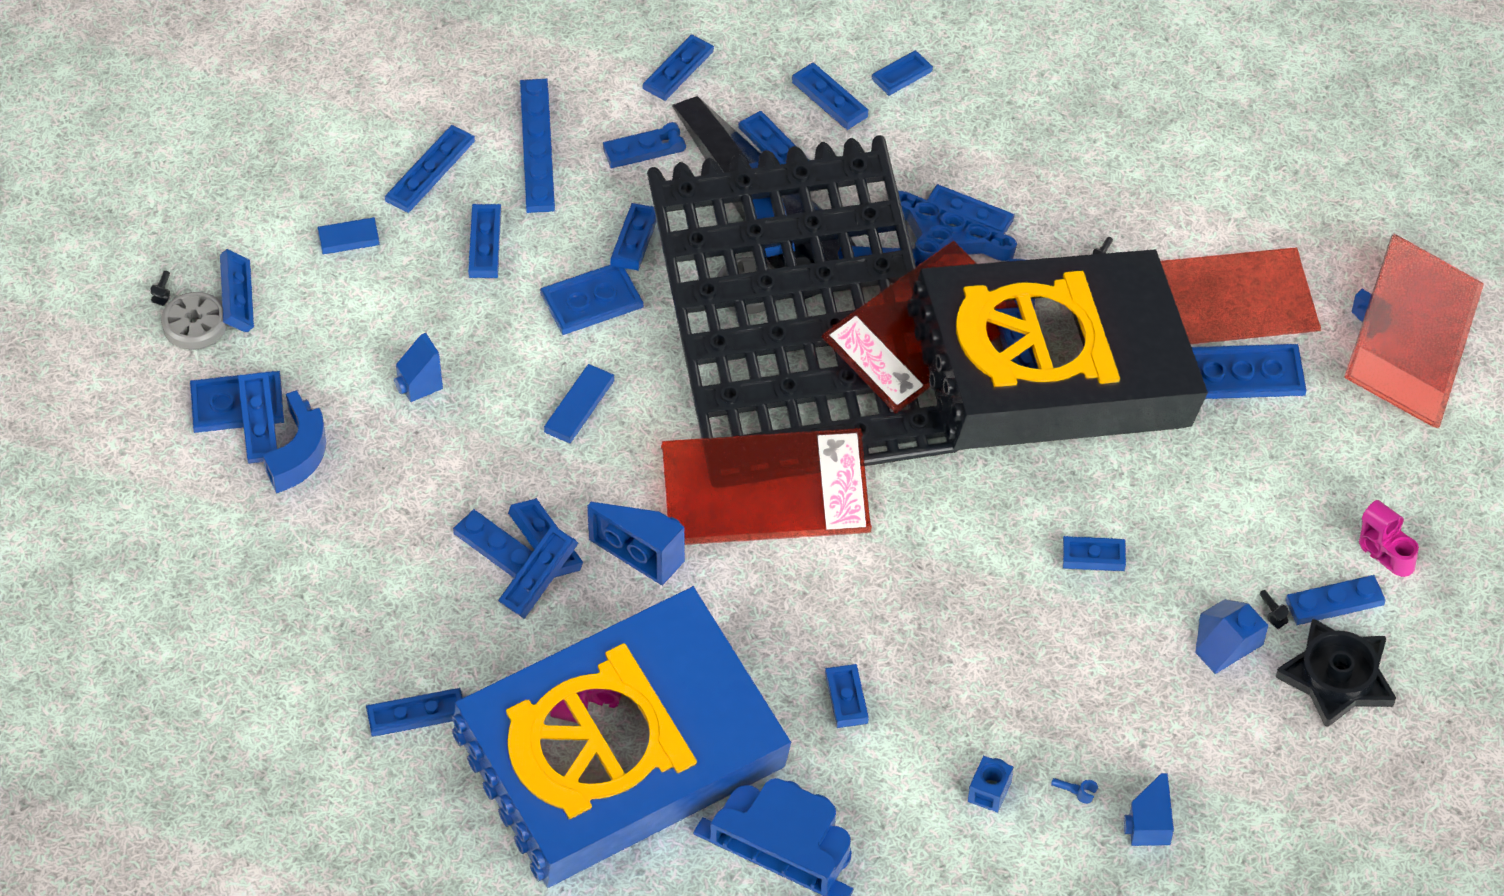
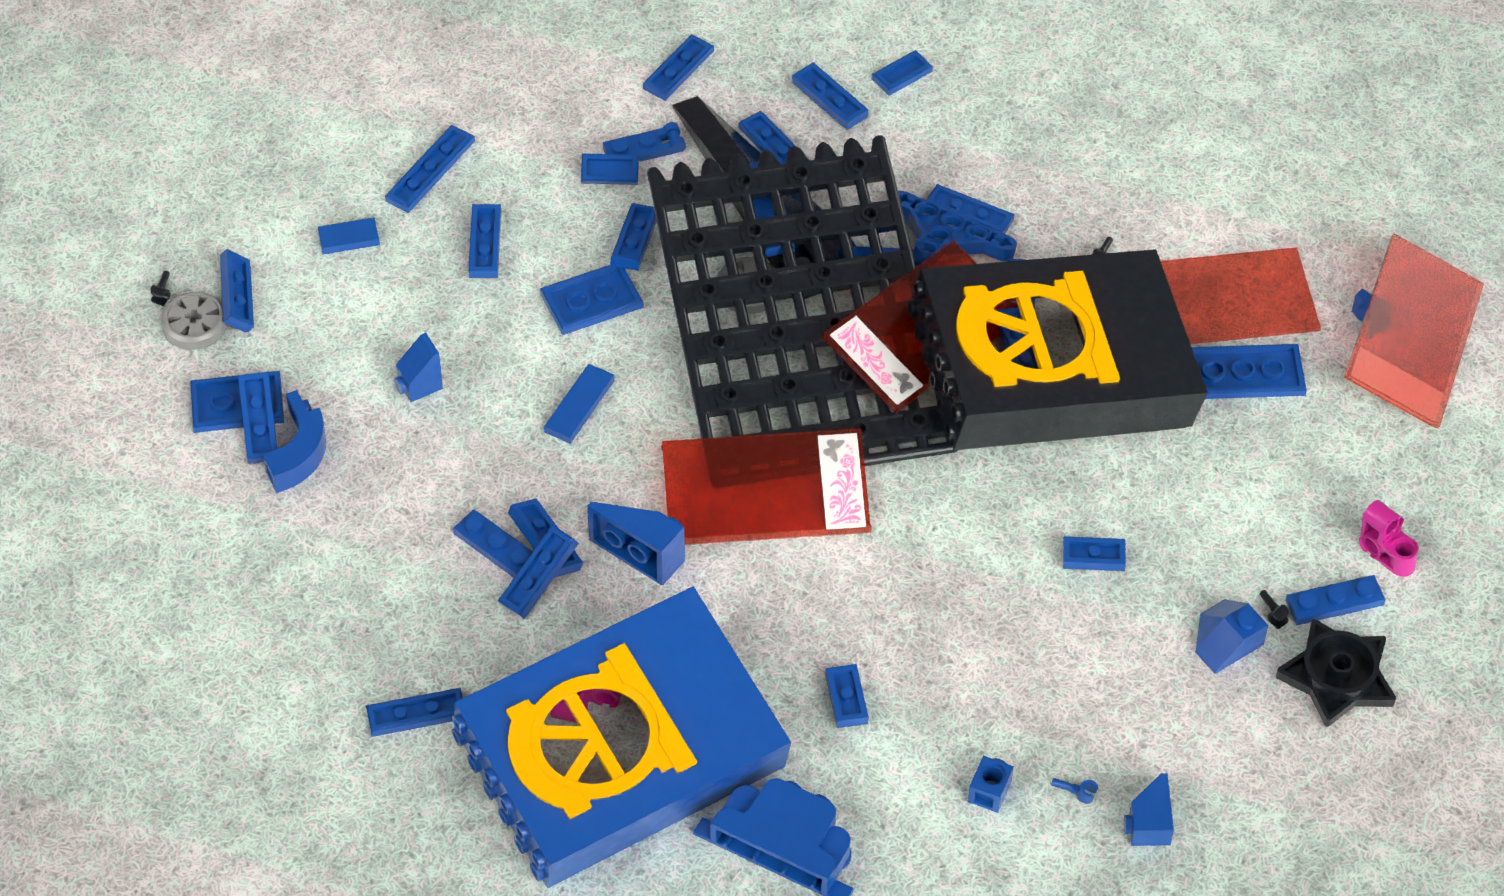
blue plate [520,78,555,213] -> none
none -> blue tile [581,153,639,185]

